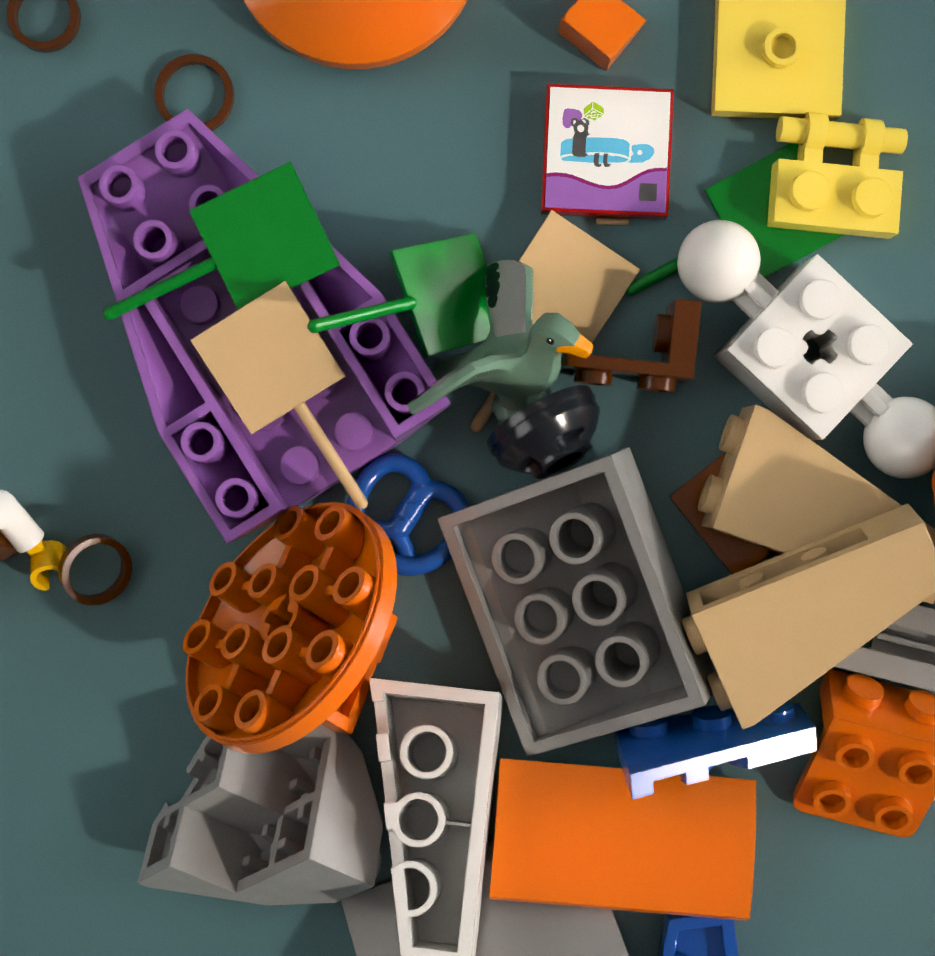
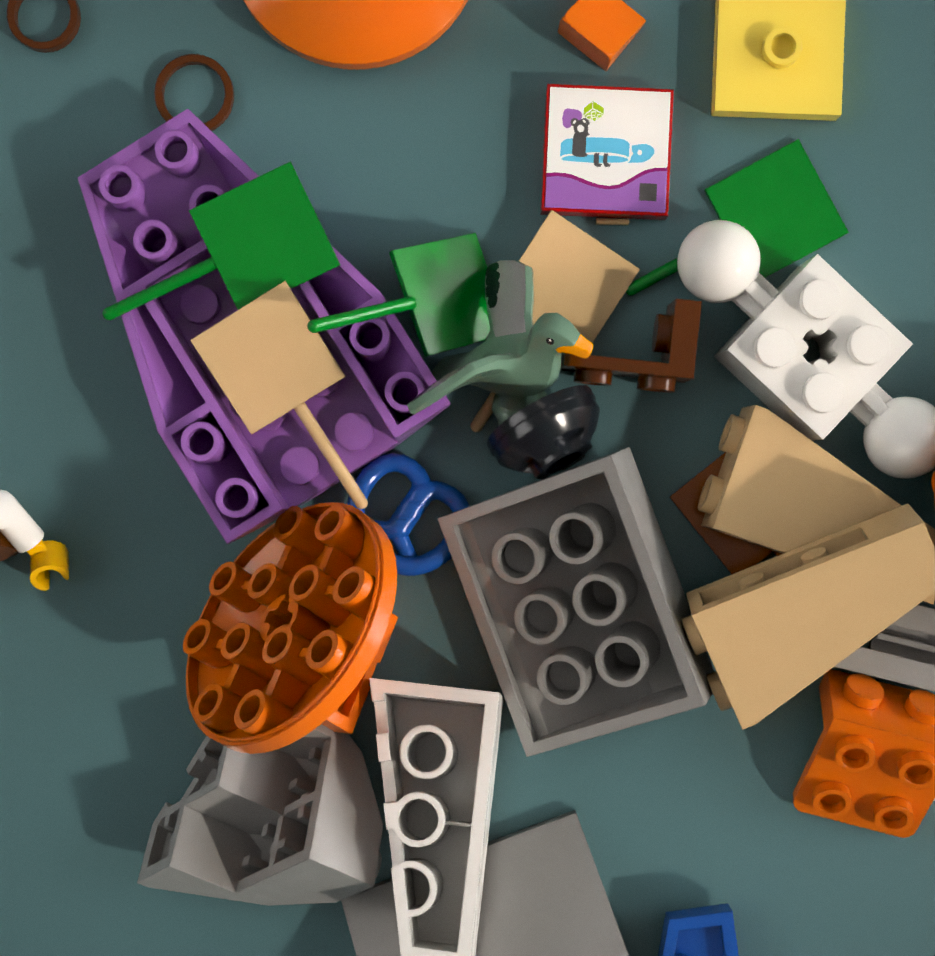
reddish brown piece [58,534,132,605] -> none
orange slope [489,758,756,921] -> none
blue wing [614,700,817,800] -> none
light yellow plate [767,112,908,239] -> none

